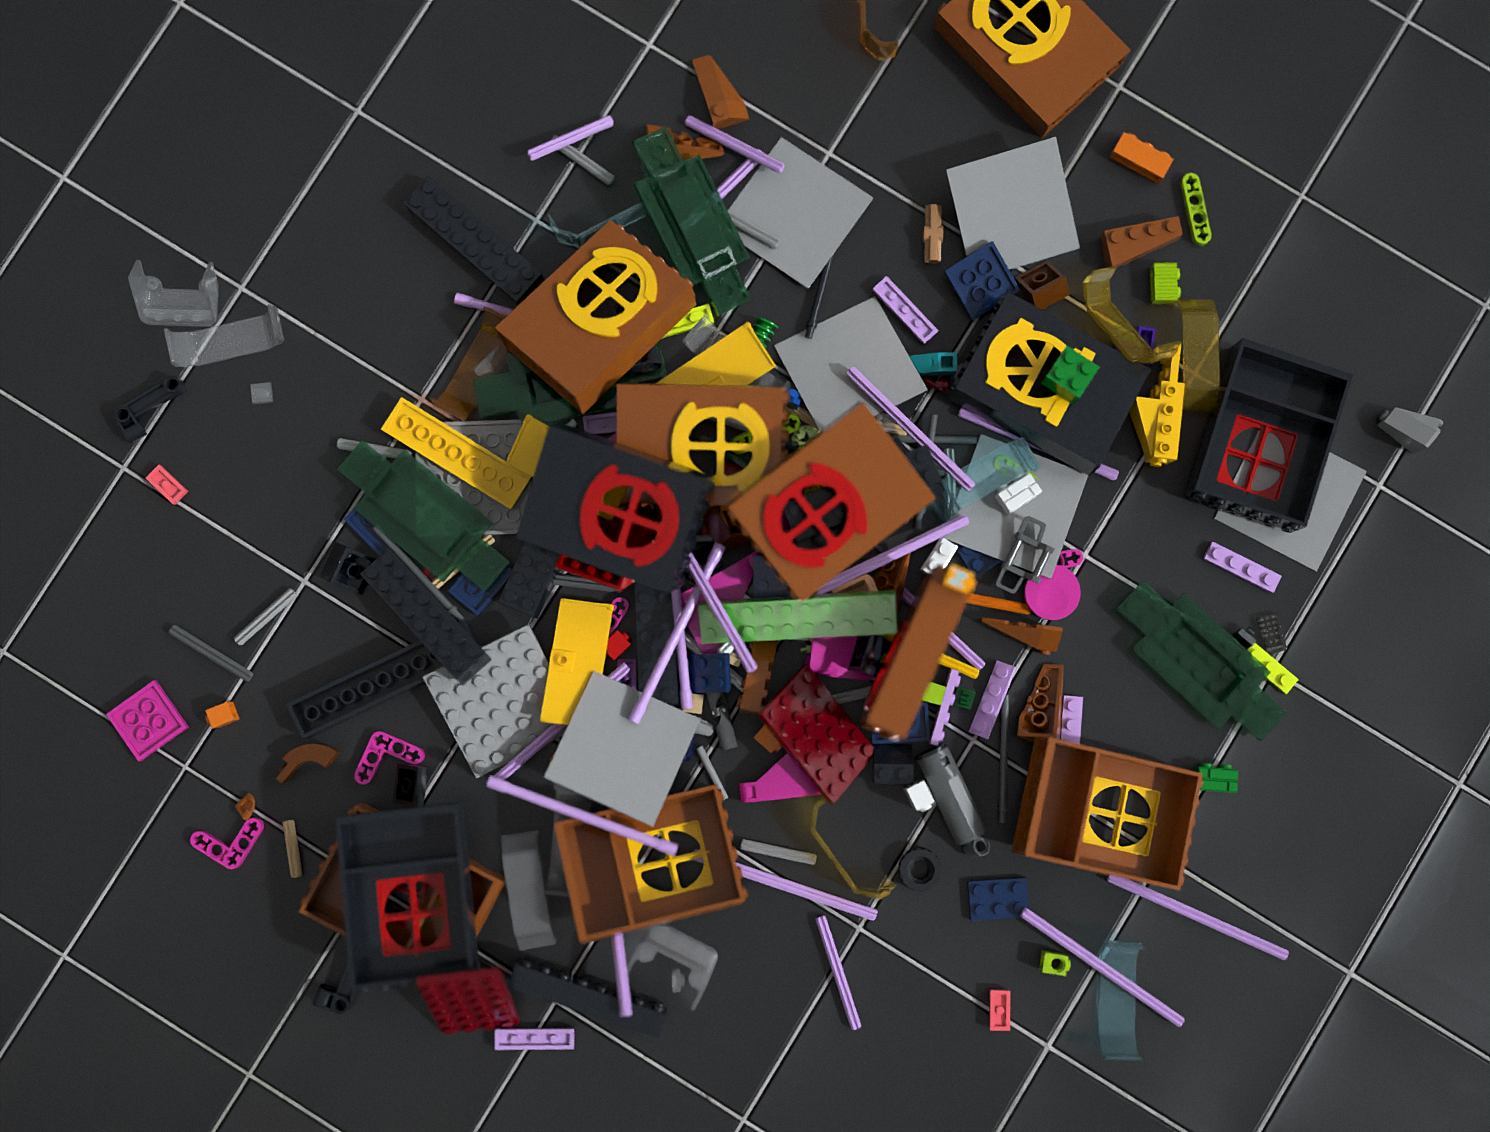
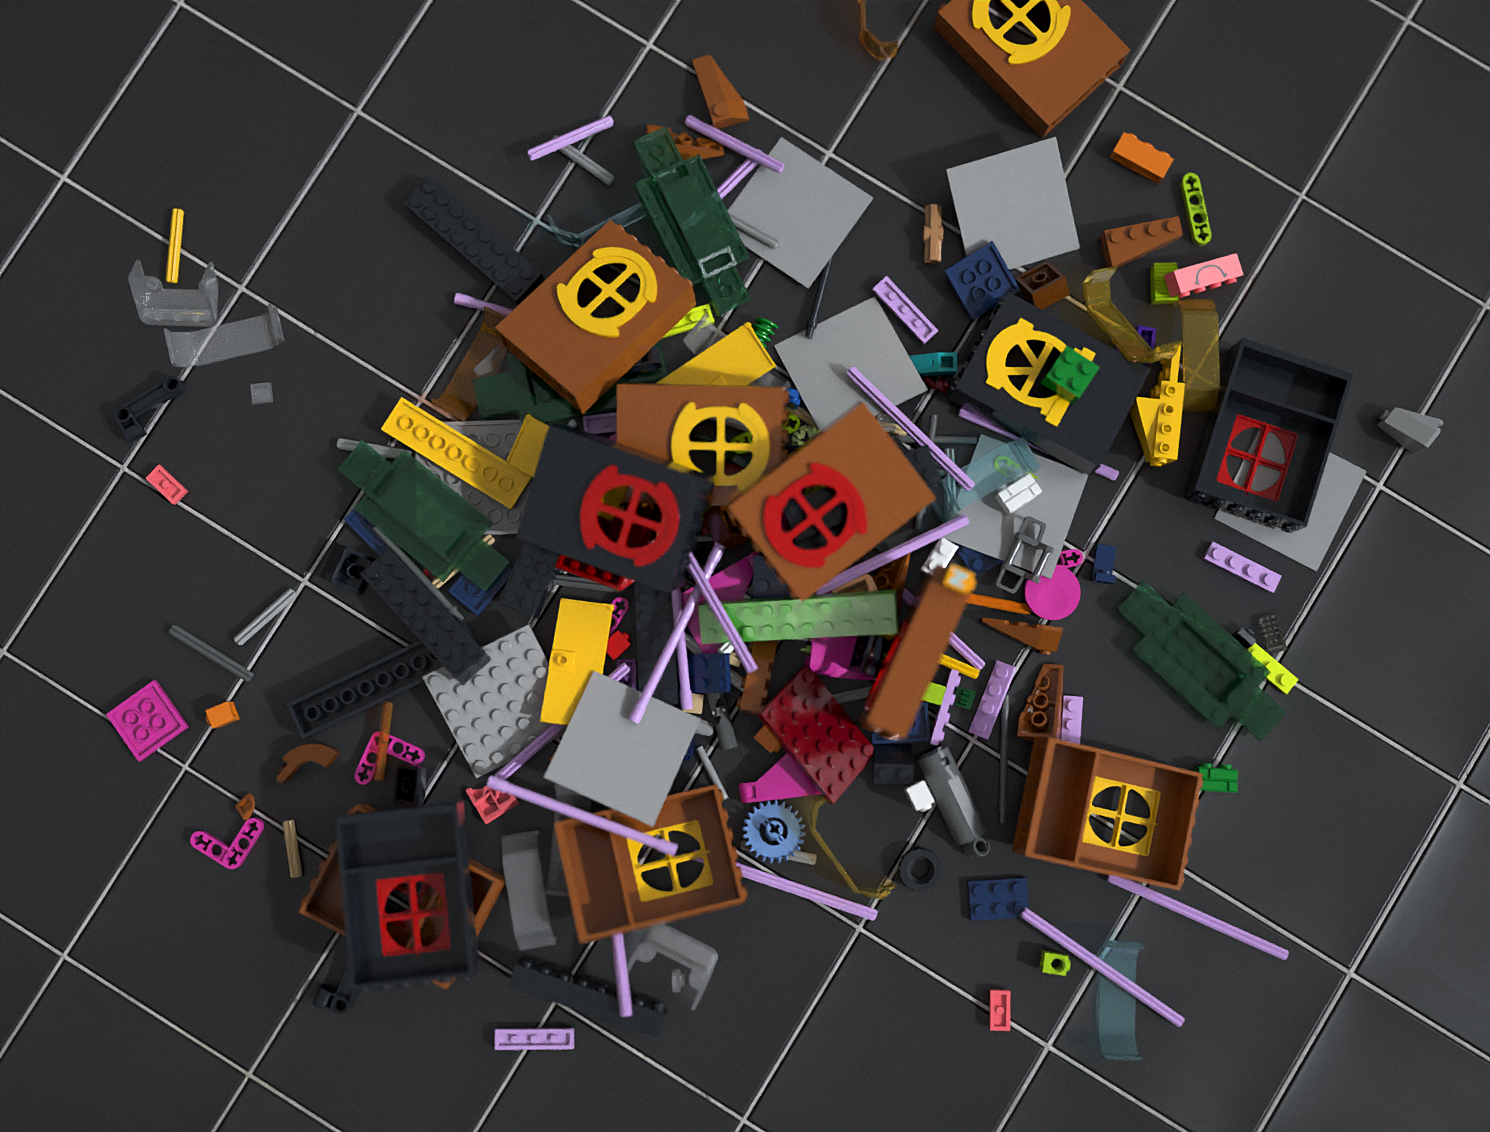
dark red plate [417,968,520,1035] -> none
lavender axle [816,916,861,1030] -> none
none -> yellow axle [166,209,184,283]
none -> clear orange piece [374,702,393,781]
none -> coral slope [466,786,520,824]
none -> medium blue gear [742,799,806,864]
none -> dark blue bracket [1091,544,1116,585]
none -> coral brick [1164,253,1243,298]

